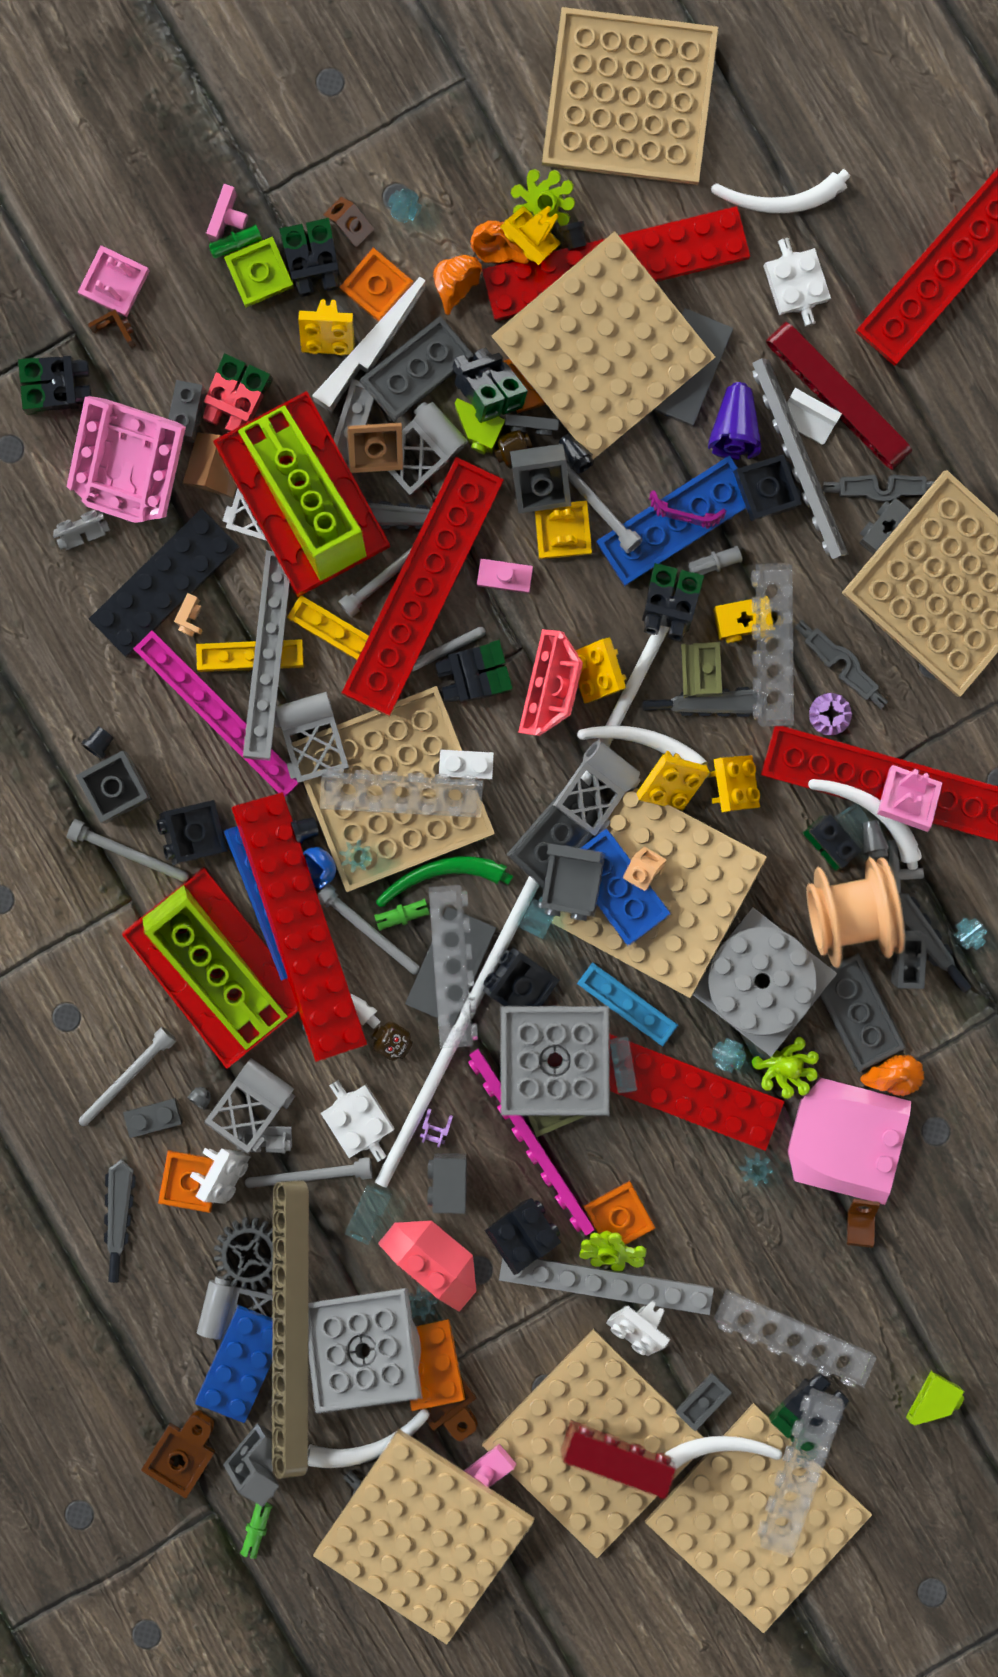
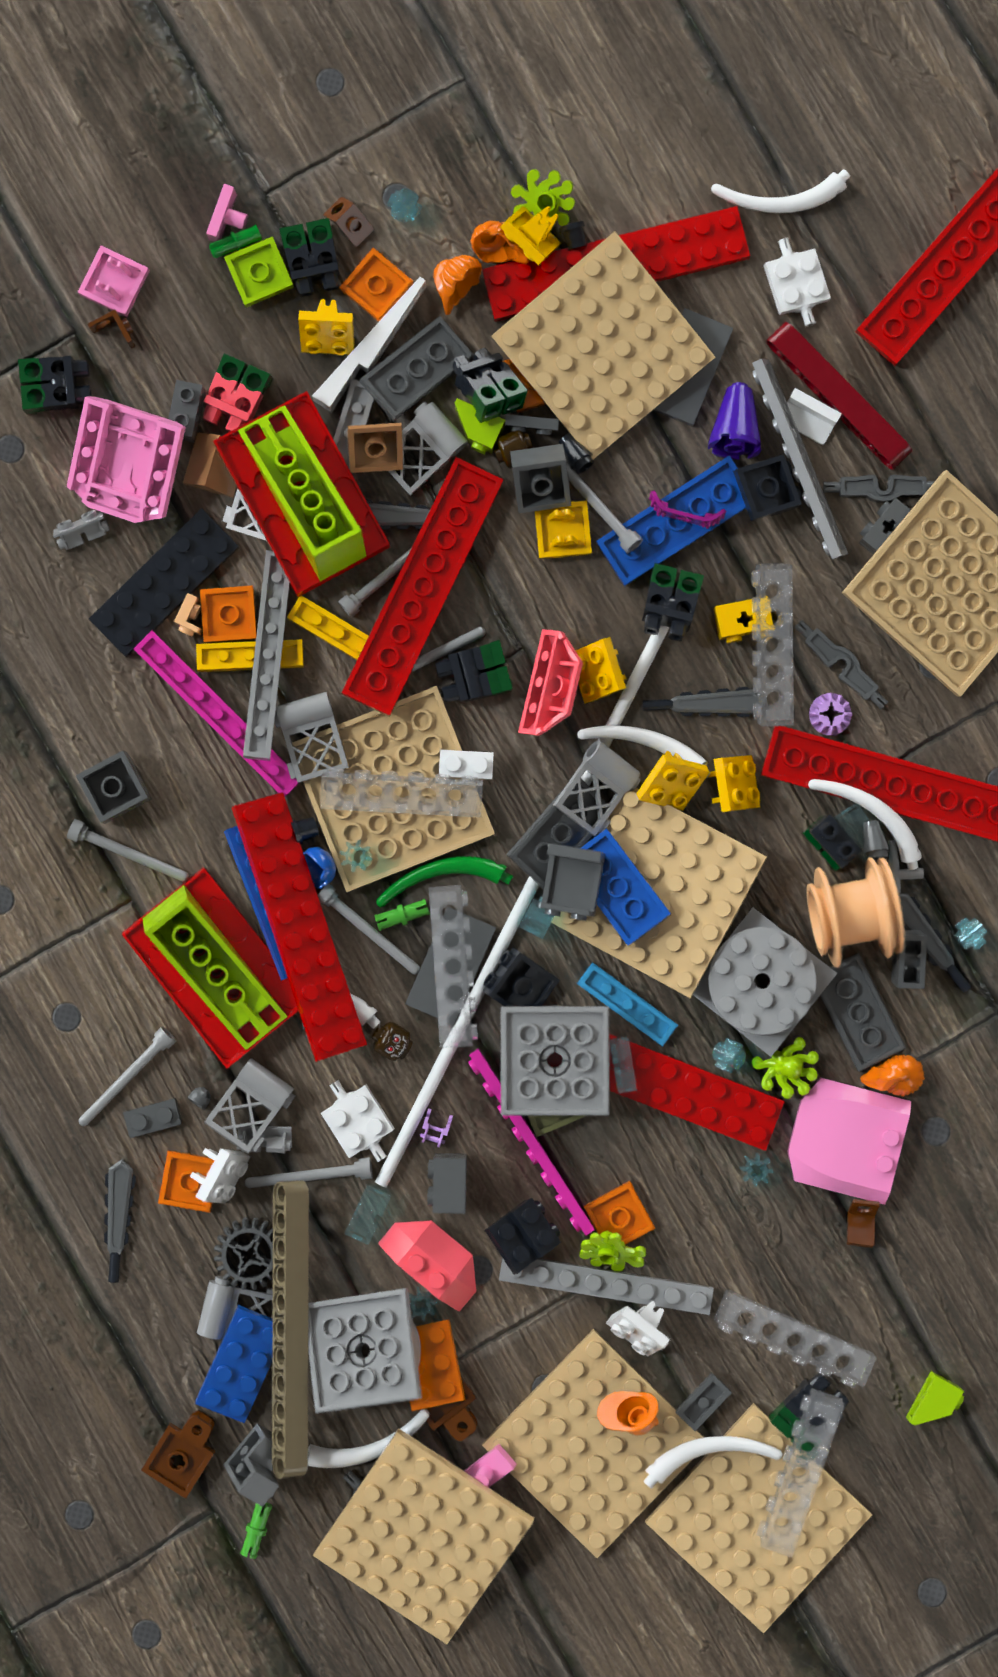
black piece [81,727,114,759] -> none
black plate [156,800,228,866] -> none
bright pink tile [477,559,533,593] -> none
tan plate [542,7,718,185] -> none
dark red wedge [560,1420,677,1499] -> none
light nougat bracket [623,846,667,891] -> none
olive plate [681,642,722,698] -> none
light grey axle [689,546,742,575] -> none
bright pink plate [877,765,942,832] -> none
none -> orange plate [200,585,257,643]
none -> orange piece [597,1391,659,1436]

